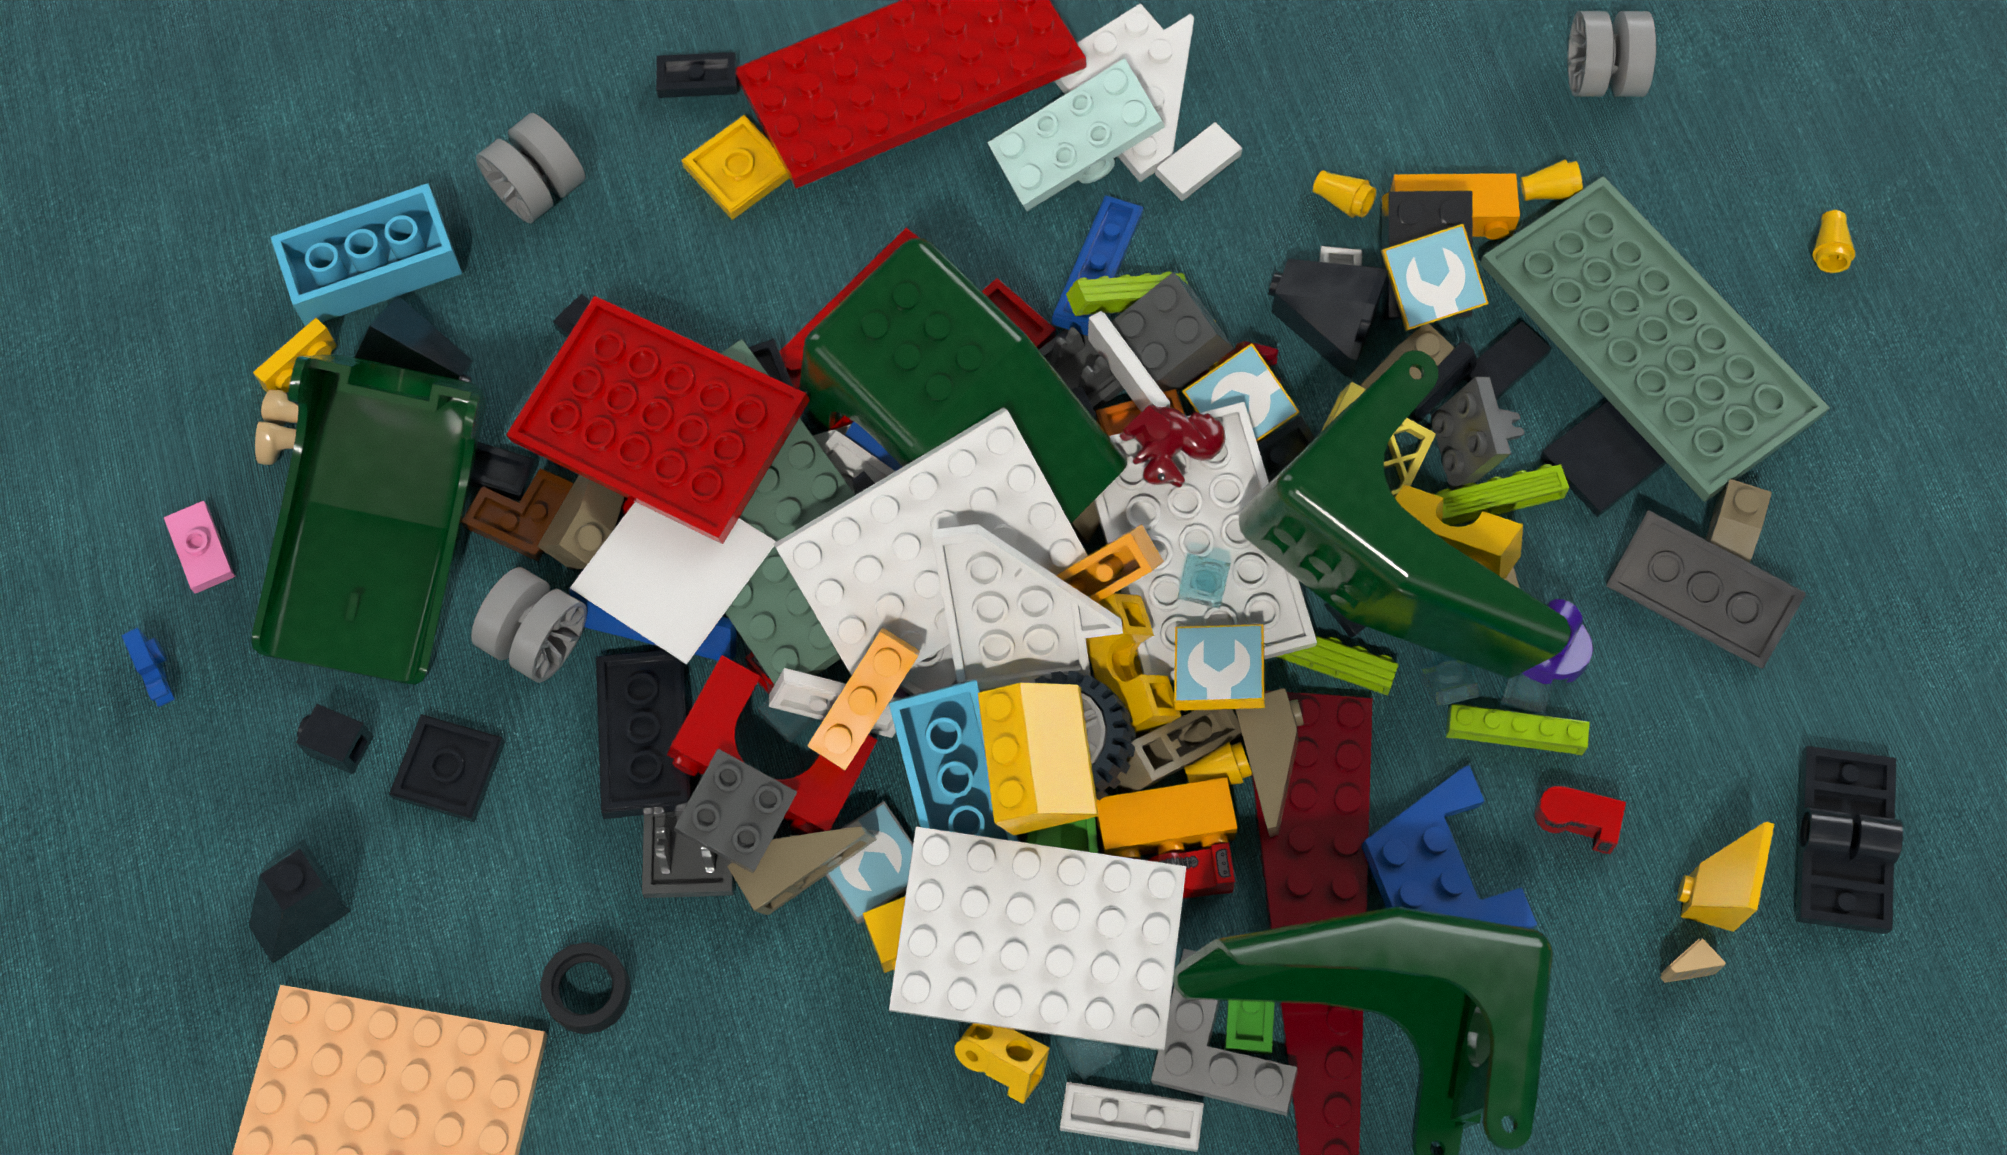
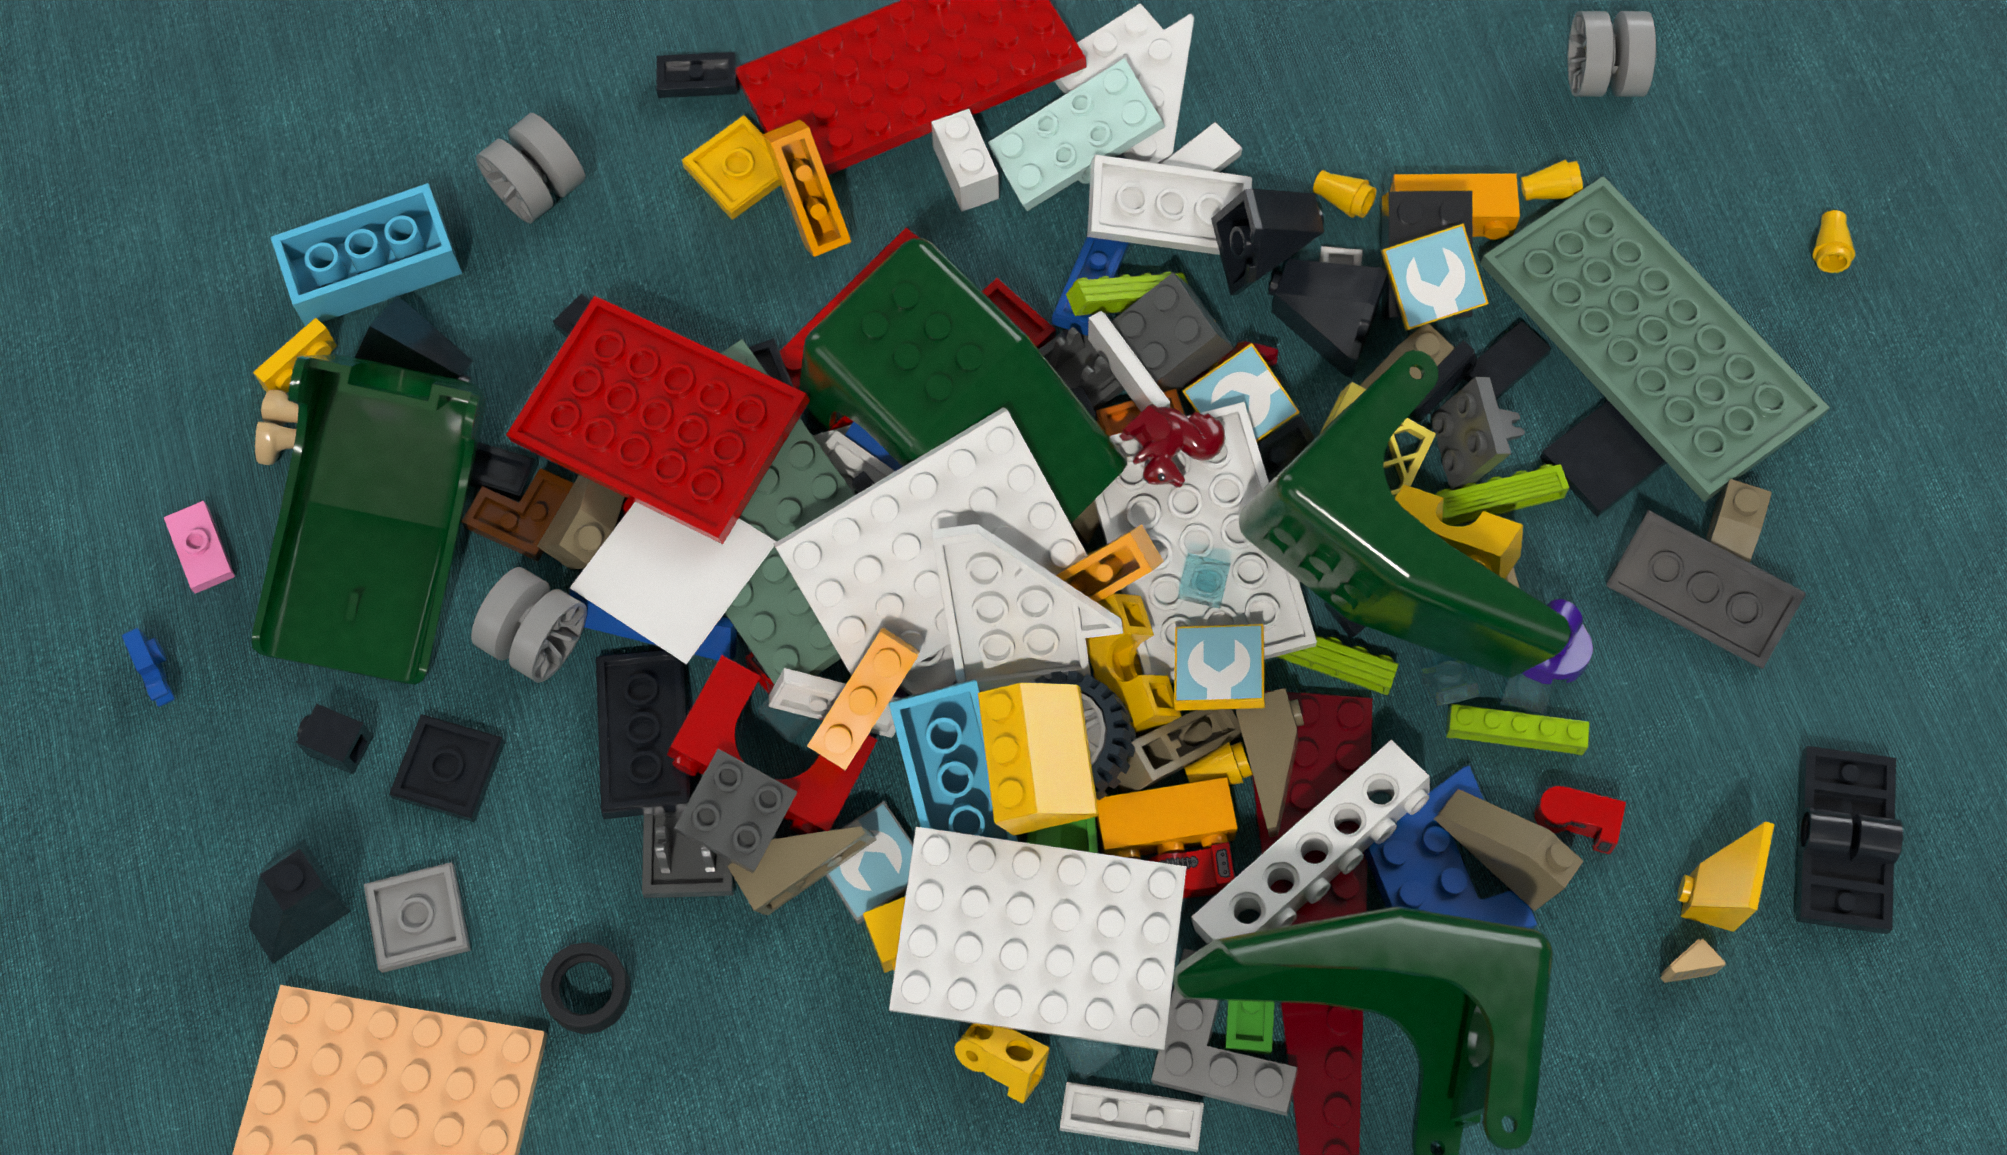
none -> light grey tile [364,862,471,973]
none -> light orange brick [762,120,851,257]
none -> white brick [931,109,999,211]
none -> white plate [1087,155,1252,255]
none -> white brick [1191,740,1430,944]
none -> black slope [1211,188,1324,296]
none -> dark tan slope [1434,789,1583,911]

